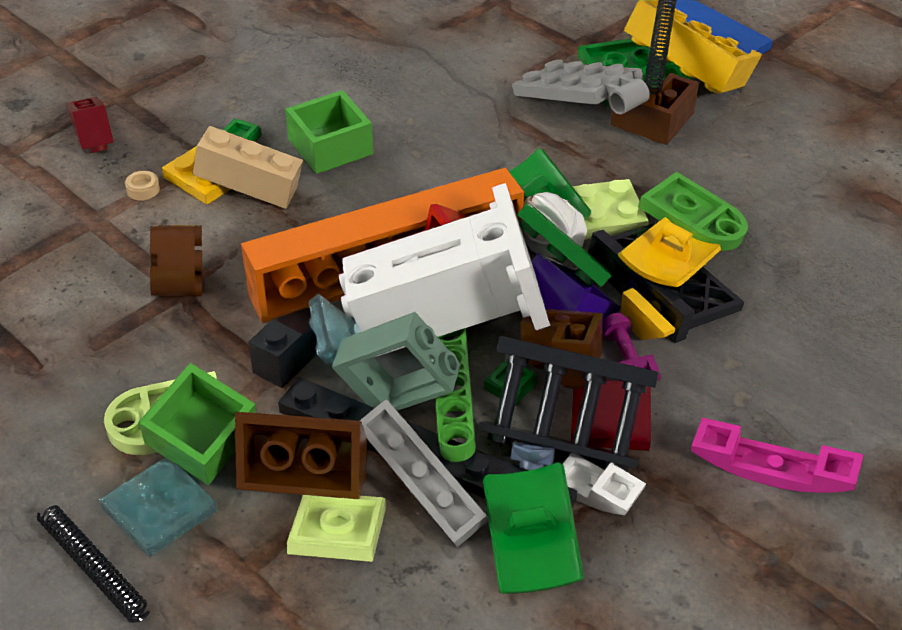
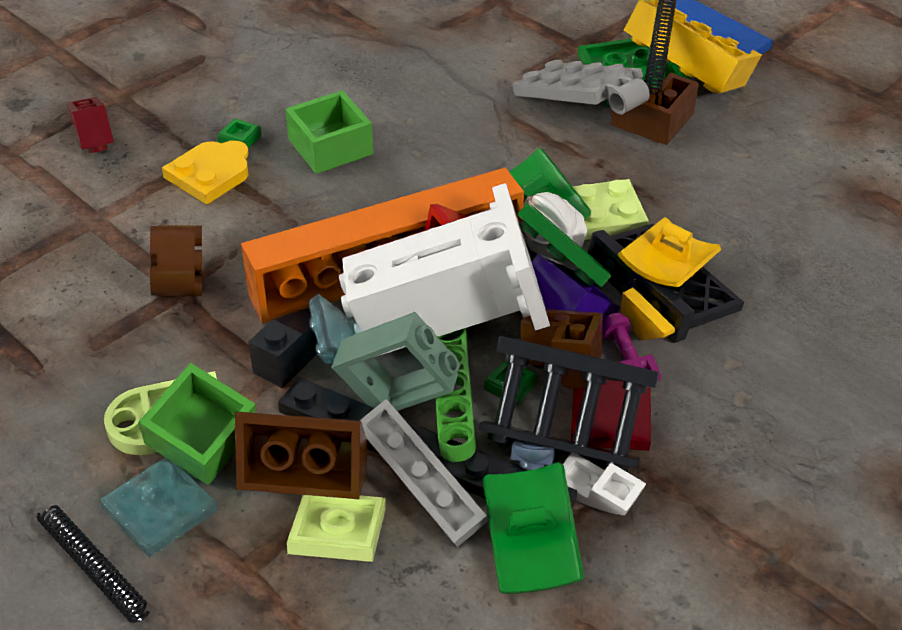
tan tile [125,171,160,201] -> none
tan brick [193,126,303,209] -> none
bright green tile [638,172,748,251] -> none
dark pink slope [691,417,864,493] -> none

